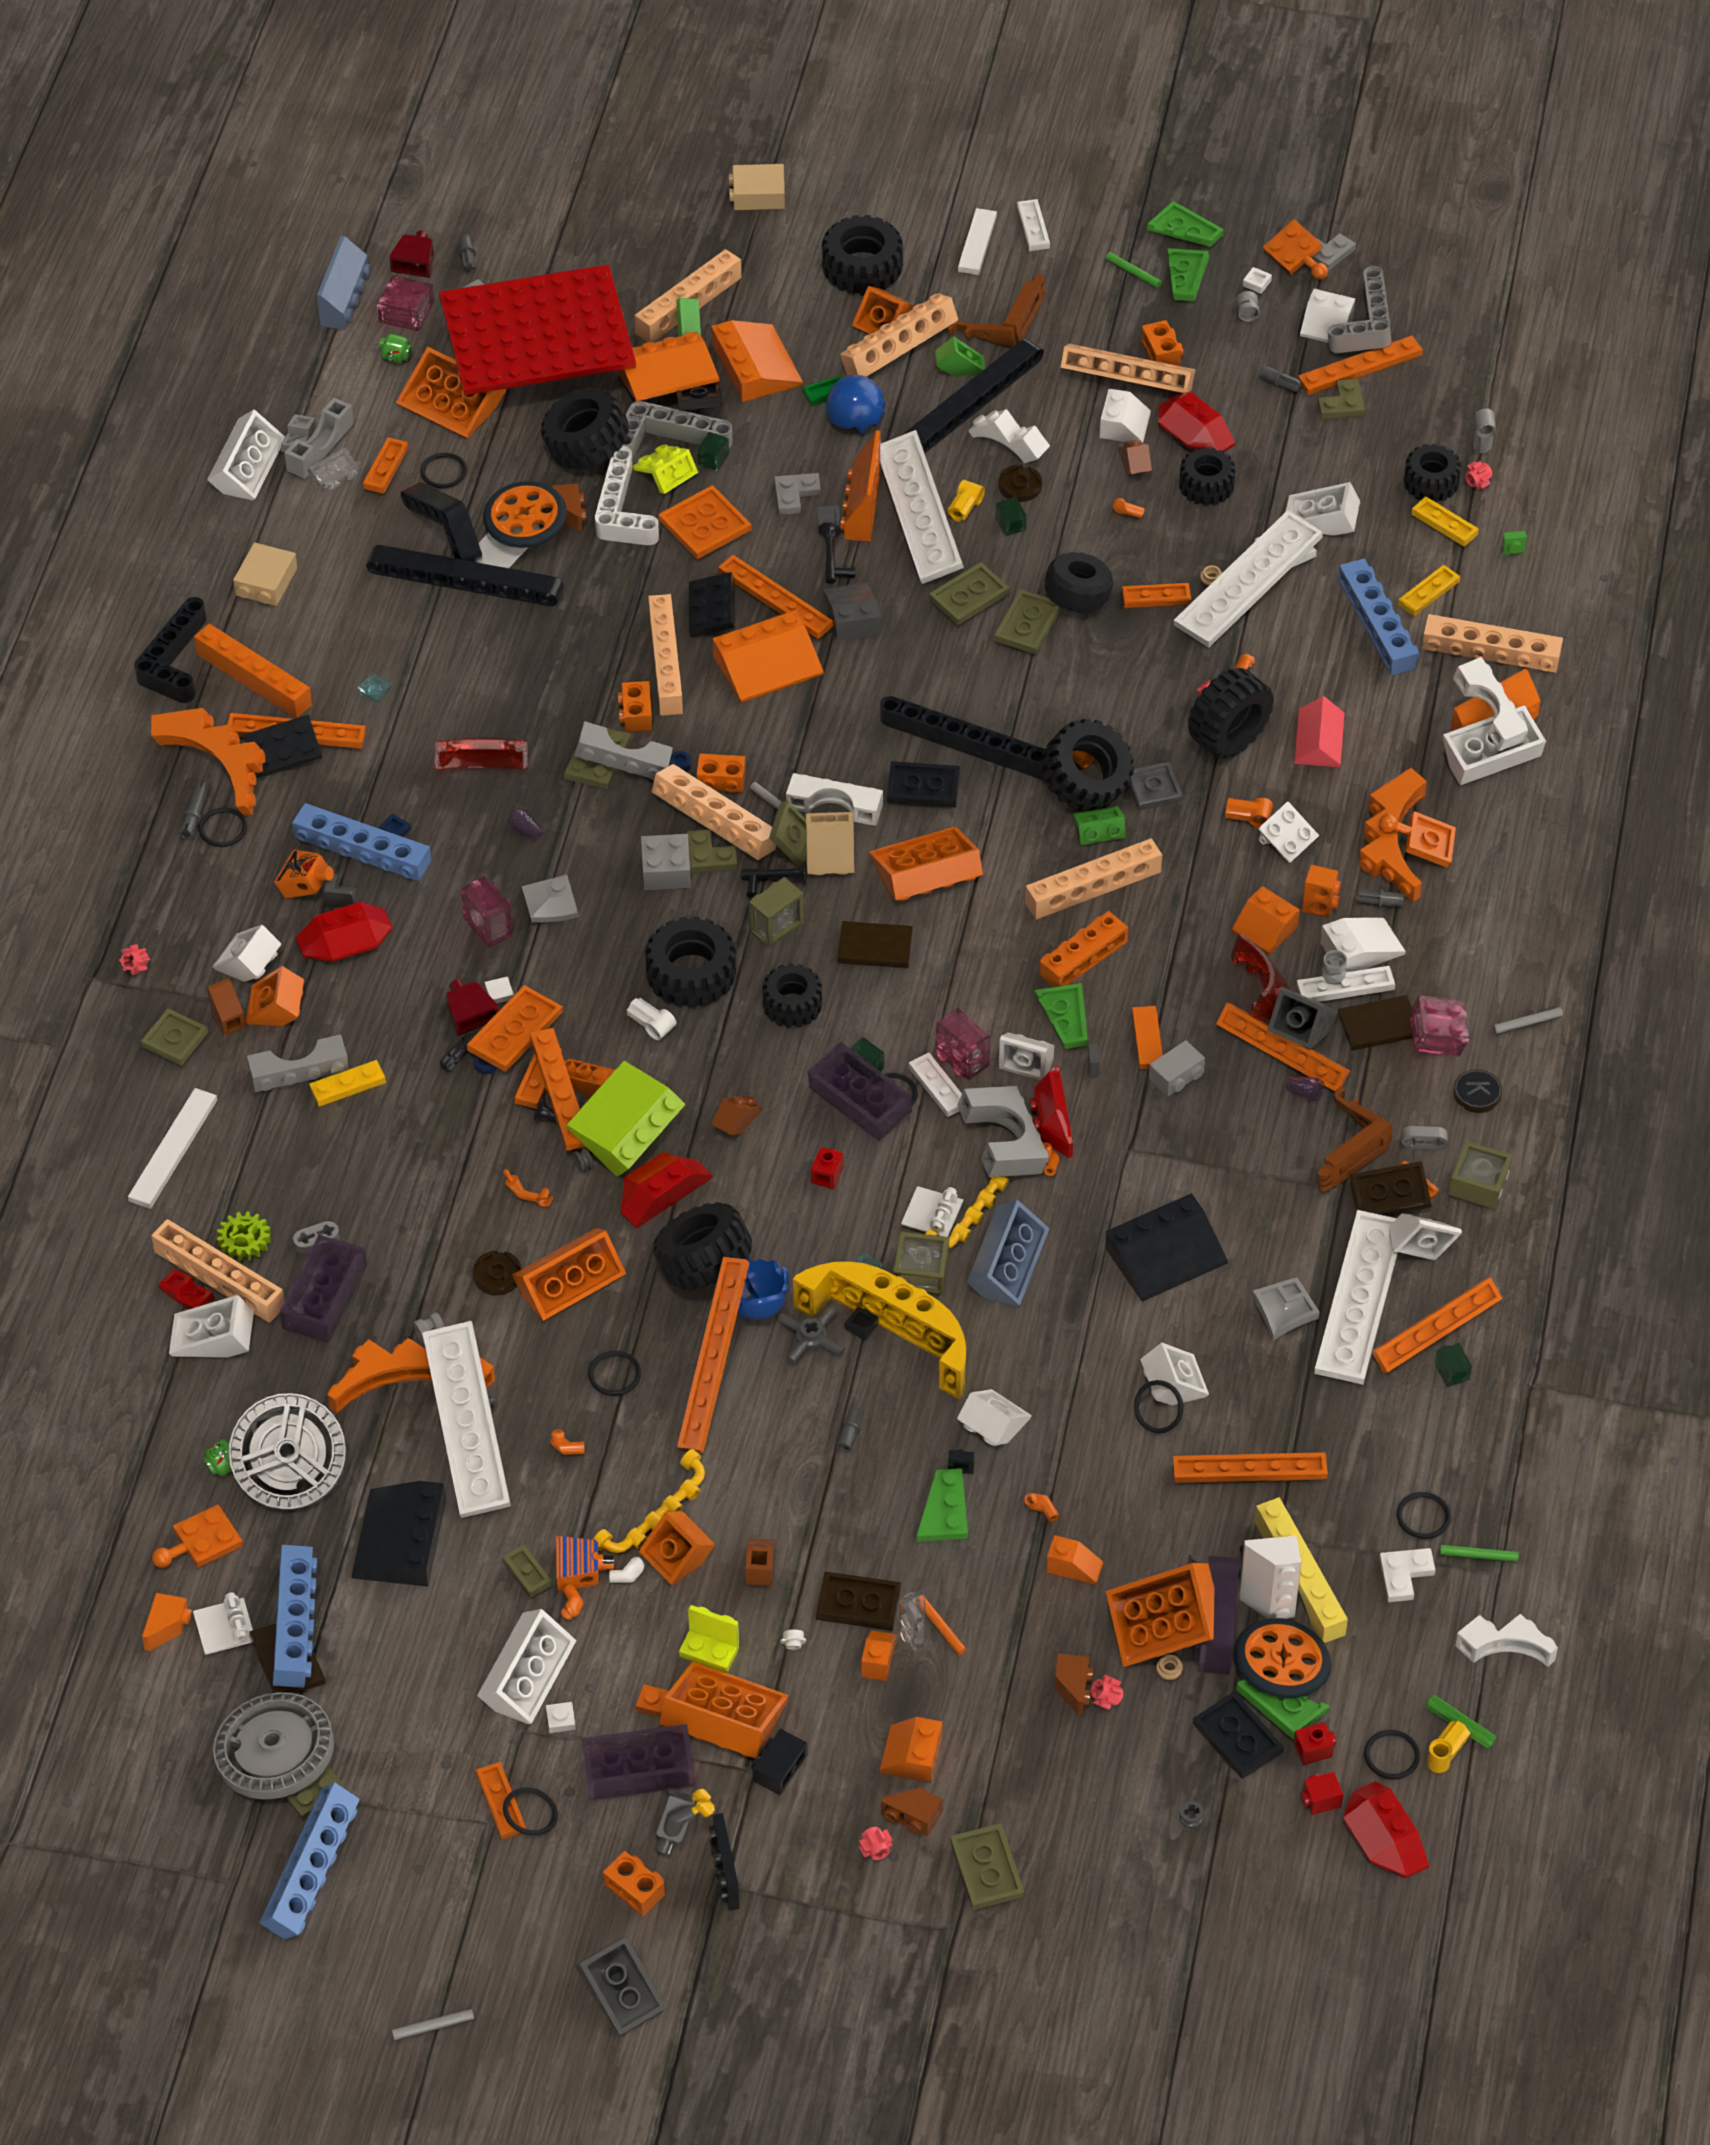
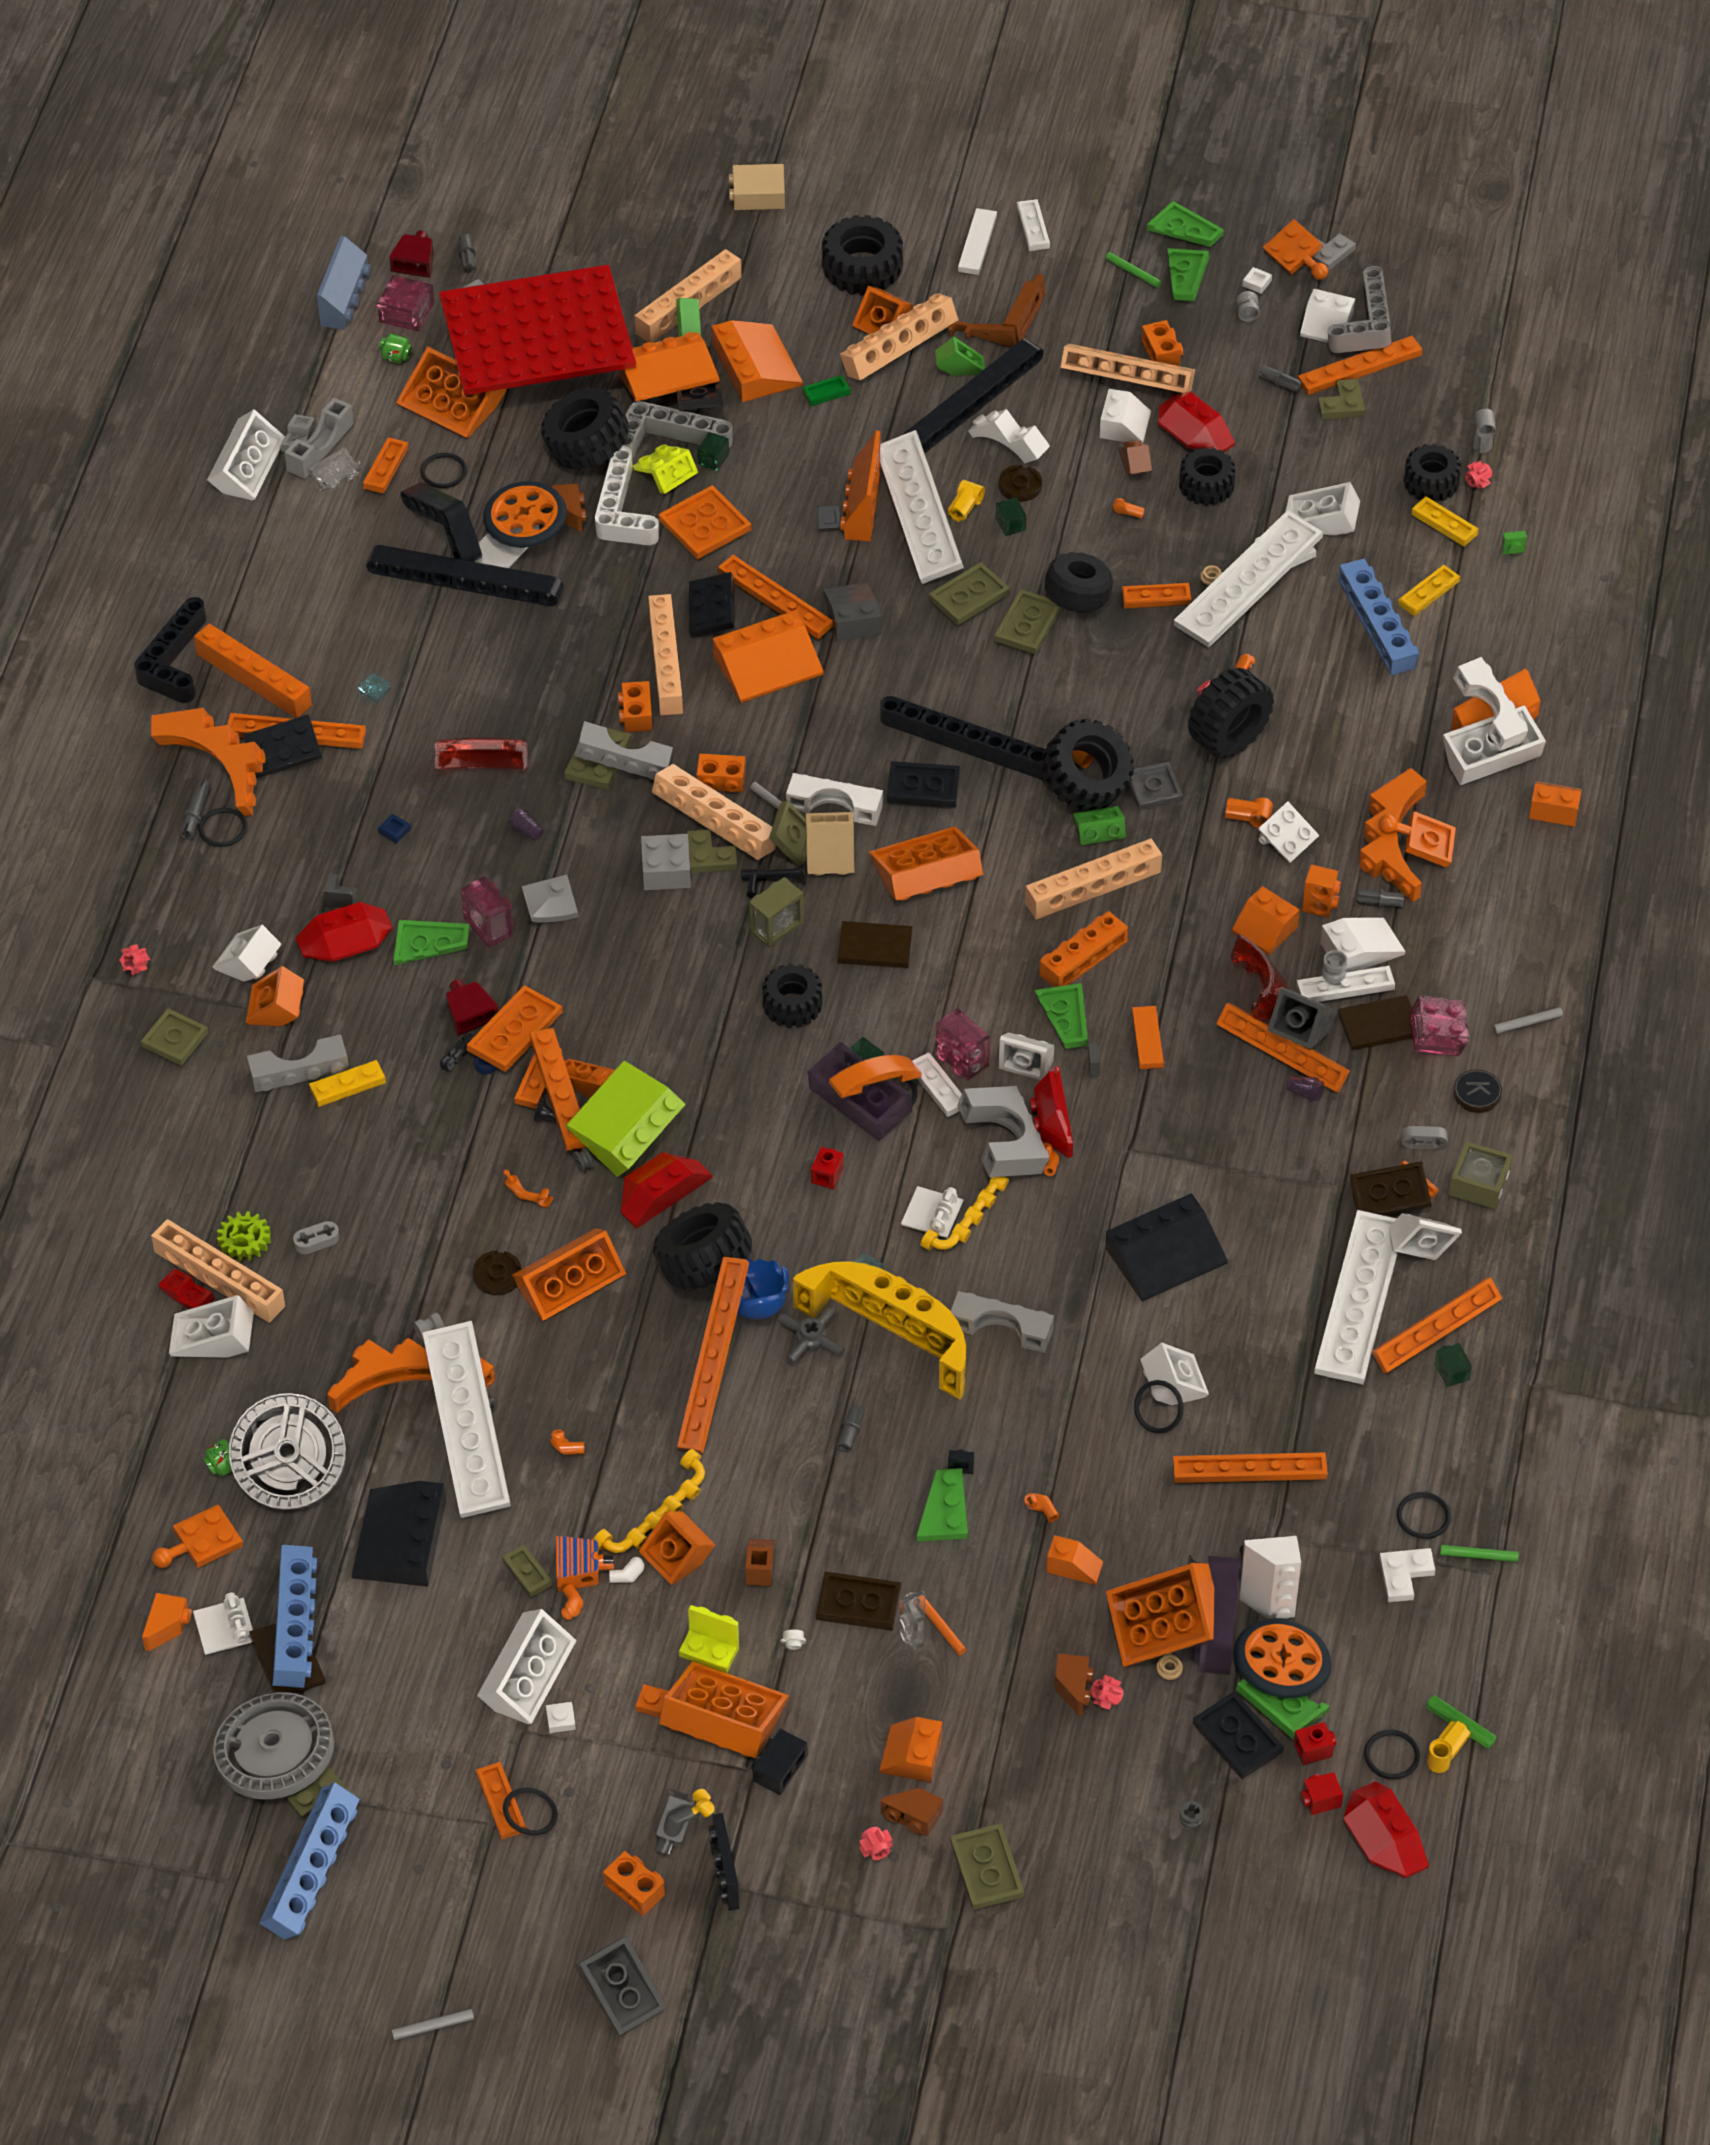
white tile [128,1088,217,1209] -> none
dark orange slope [207,978,246,1036] -> none
tan brick [233,542,297,606] -> none
orange torso [274,850,334,898] -> none
clear purple brick [280,1235,367,1342] -> none
medium blue brick [292,803,431,881] -> none
white tile [485,977,514,1004] -> none
clear purple brick [582,1724,695,1800] -> none
black tyre [588,1351,641,1396] -> none
white piece [627,998,676,1041] -> none
black tyre [645,916,736,1008] -> none
dark blue tile [669,751,691,772] -> none
dark orange slope [712,1094,763,1135] -> none
light grey plate [775,473,821,515] -> none
black piece [818,524,855,584] -> none
blue piece [826,375,886,434] -> none
black plate [844,1306,879,1340] -> none
orange slope [861,1630,897,1681] -> none
piece [894,1232,950,1295] -> none
white slope [957,1389,1032,1446] -> none
sand blue slope [967,1200,1049,1307] -> none
light grey brick [1149,1040,1205,1097] -> none
light grey plate [1252,1277,1320,1340] -> none
light yellow arch [1255,1497,1348,1643] -> none
coral slope [1294,696,1345,768] -> none
dark orange hinge [1318,1087,1392,1192] -> none
light nougat brick [1422,614,1563,673] -> none
white arch [1455,1614,1558,1667] -> none
none -> bright green wing [394,920,470,966]
none -> orange slope [829,1055,922,1098]
none -> light grey arch [951,1291,1054,1353]
none -> orange slope [1529,781,1582,827]

